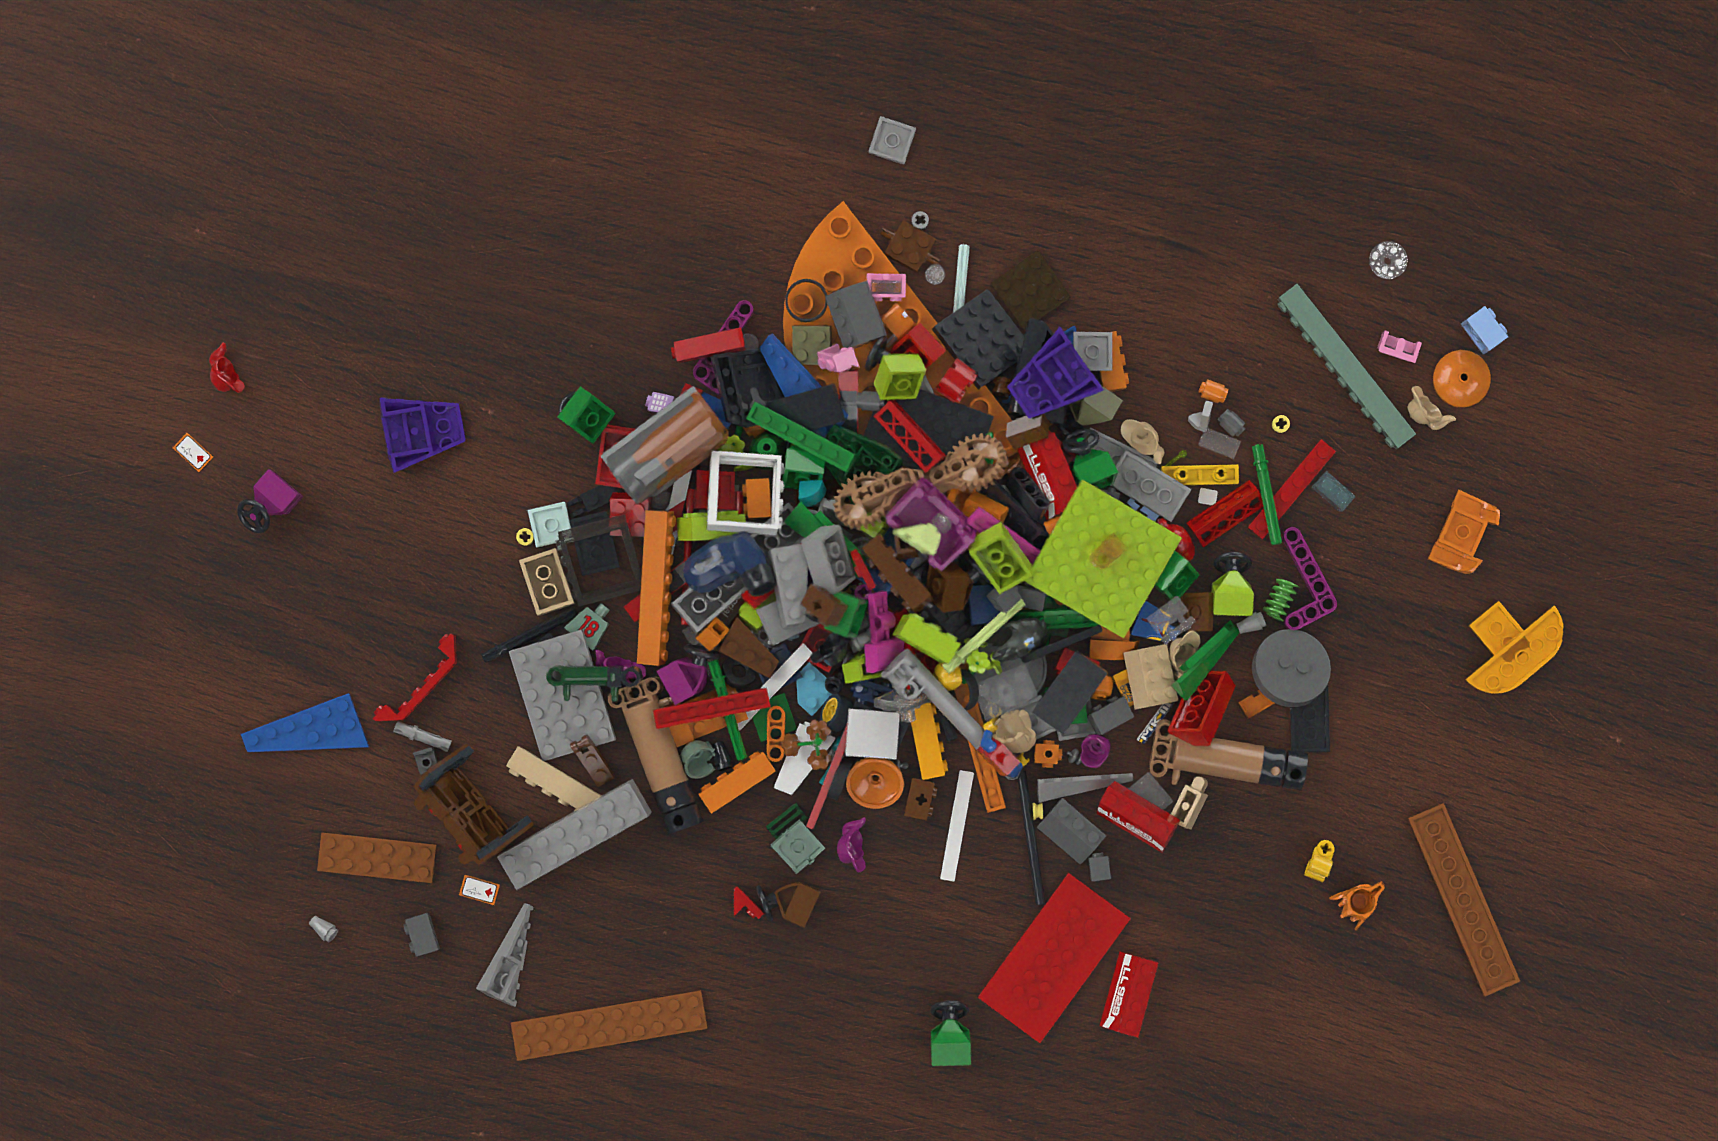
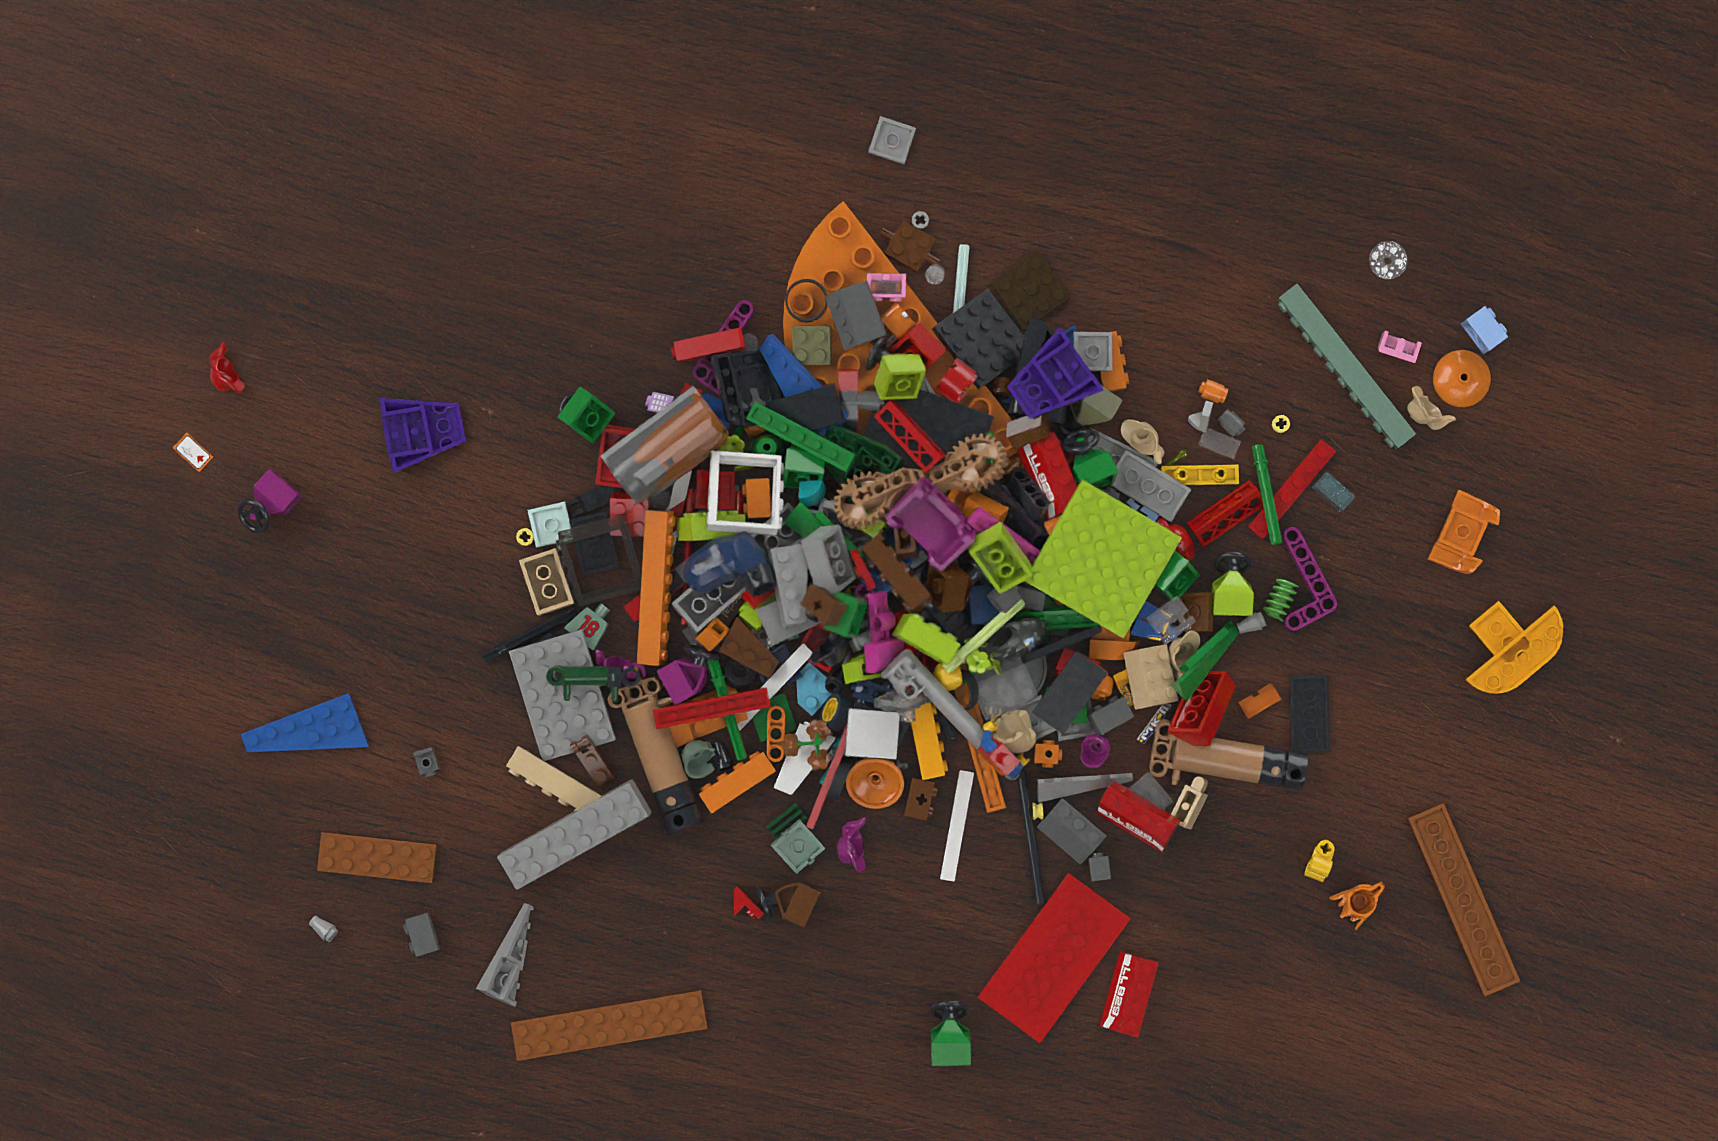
red slope [373,633,457,721] -> none
light grey pin [393,721,452,752] -> none
reddish brown container [413,743,534,865] -> none
white sticker [459,875,500,905] -> none
bright pink window [817,344,859,373] -> none
yellowish green slope [893,523,941,555] -> none
clear tile [932,513,952,533] -> none
dark grey hair [1066,748,1087,767] -> none
clear yellow piece [1090,533,1127,569] -> none
white sticker [1198,488,1218,505] -> none
dark grey brick [1252,629,1331,707] -> none

